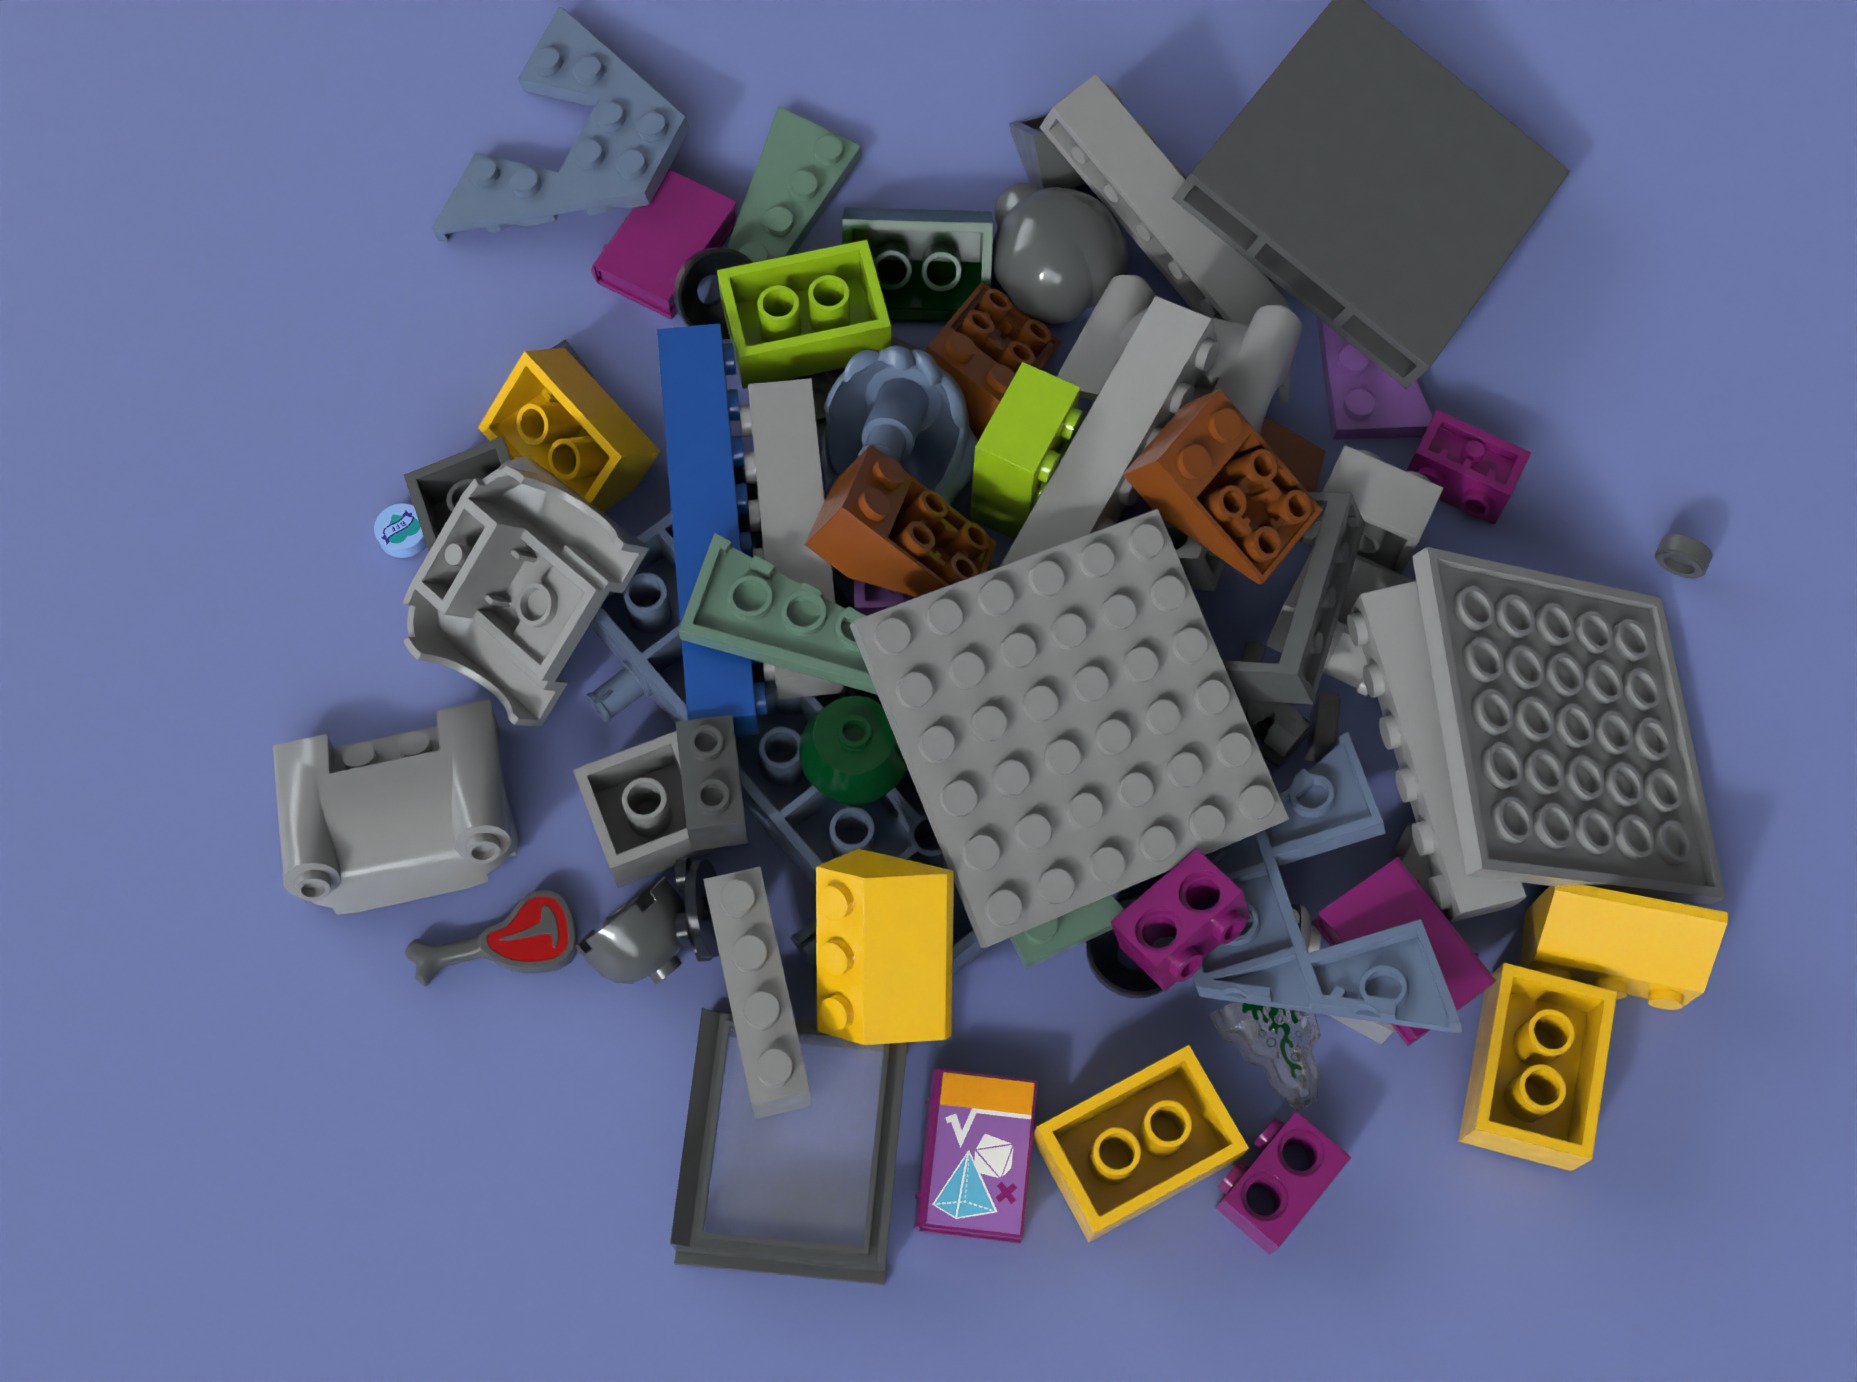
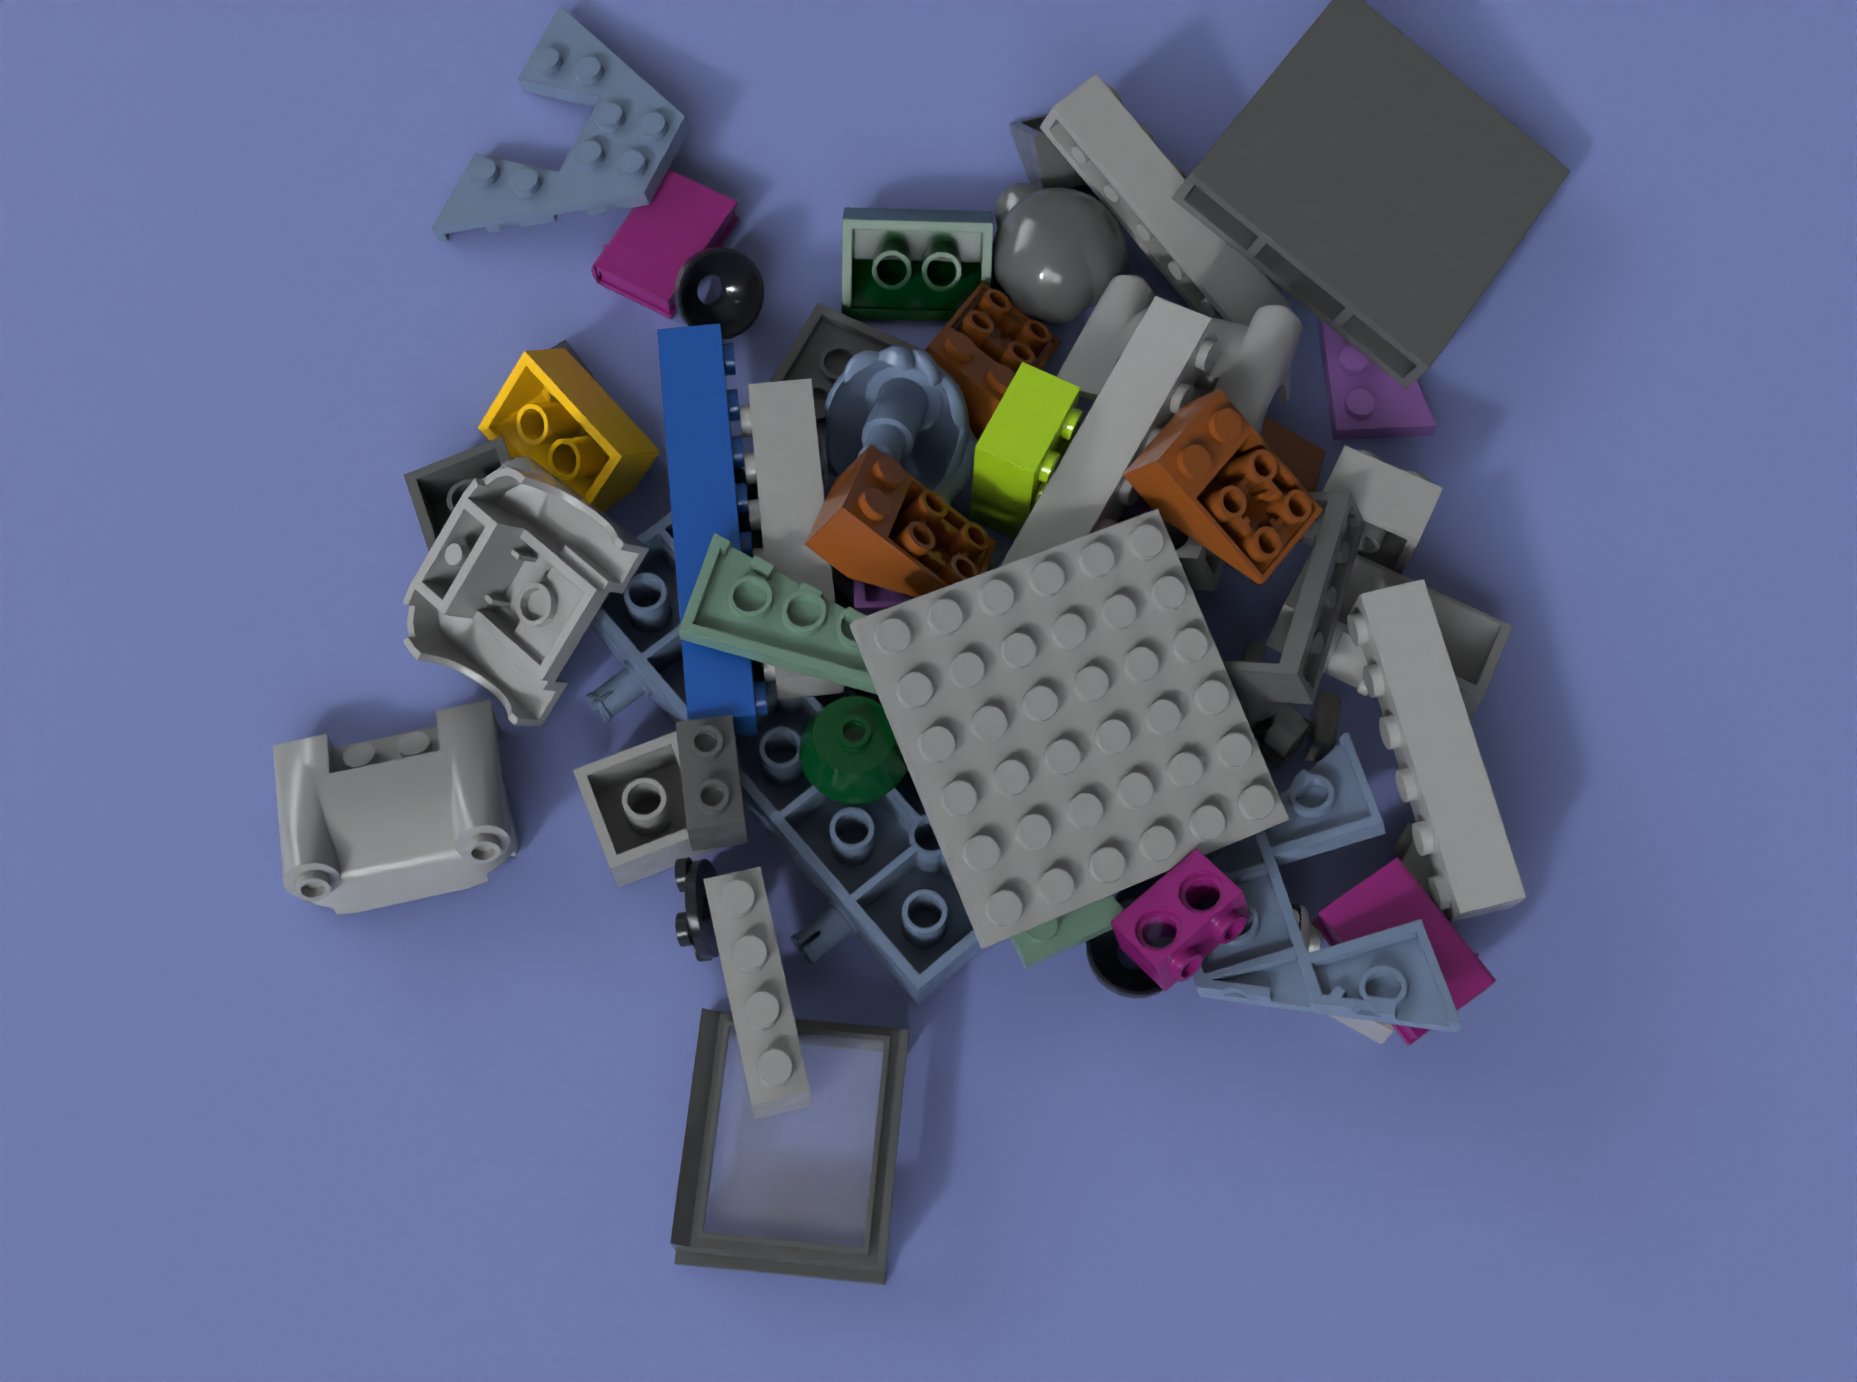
light blue tile [374,503,426,558] -> none
dark grey piece [405,890,578,986] -> none
dark grey cylinder [575,876,686,984] -> none
lime brick [717,240,891,389] -> none
sand green wing [727,106,861,262] -> none
yellow slope [816,848,954,1045] -> none
piece [914,1069,1038,1244] -> none
yellow brick [1032,1045,1249,1242] -> none
clear rock [1209,1002,1321,1111] -> none
magenta brick [1215,1111,1351,1255] -> none
magenta bracket [1406,410,1531,524] -> none
light grey plate [1412,547,1726,905] -> none
yellow brick [1458,963,1617,1171] -> none
yellow slope [1520,885,1728,1010] -> none
dark grey tile [1655,534,1713,578] -> none

